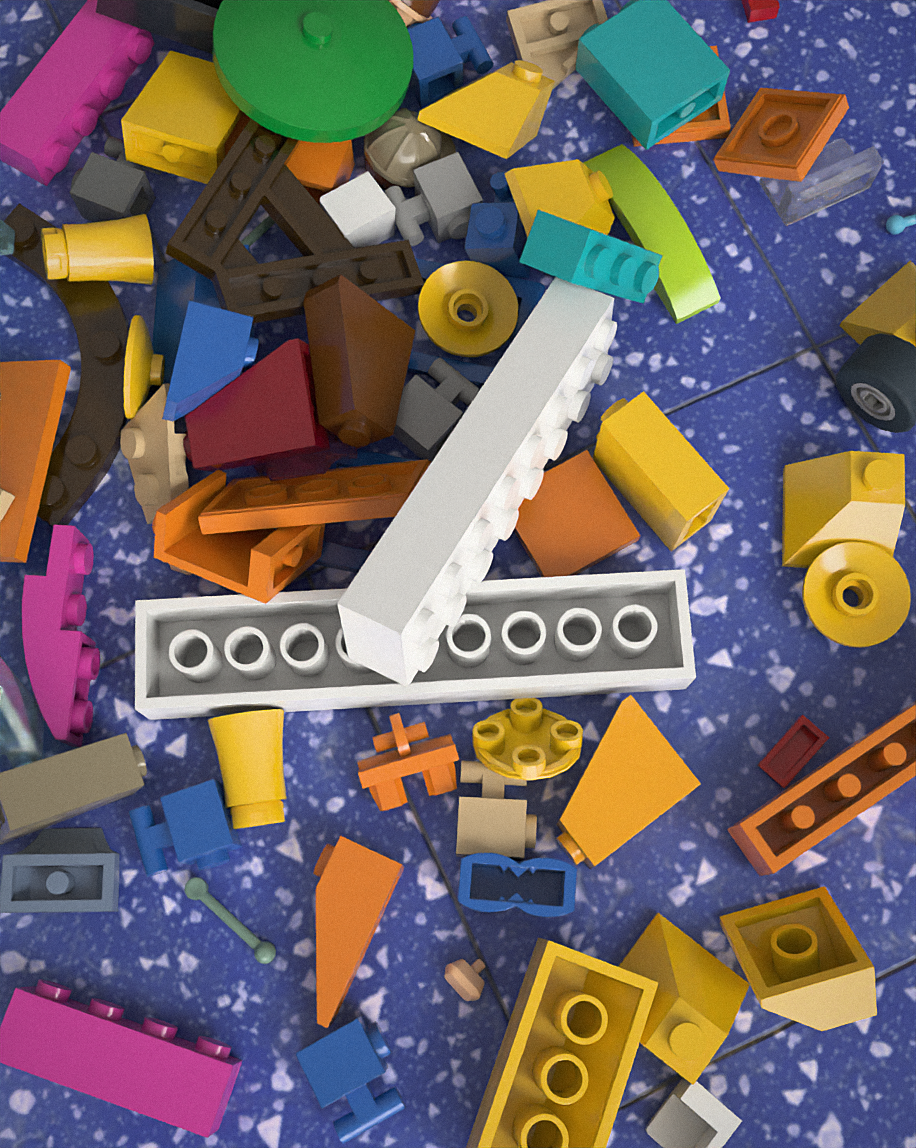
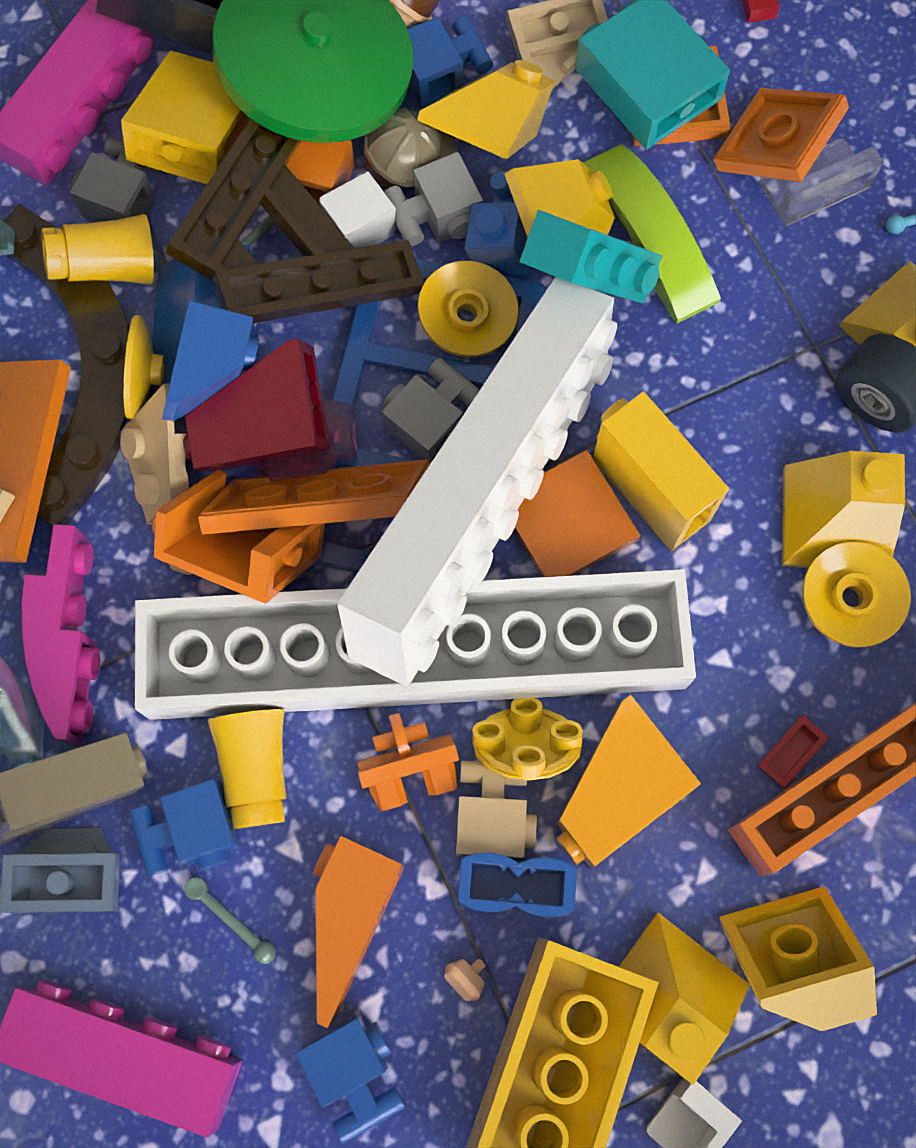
reddish brown slope [304,274,416,449] -> none

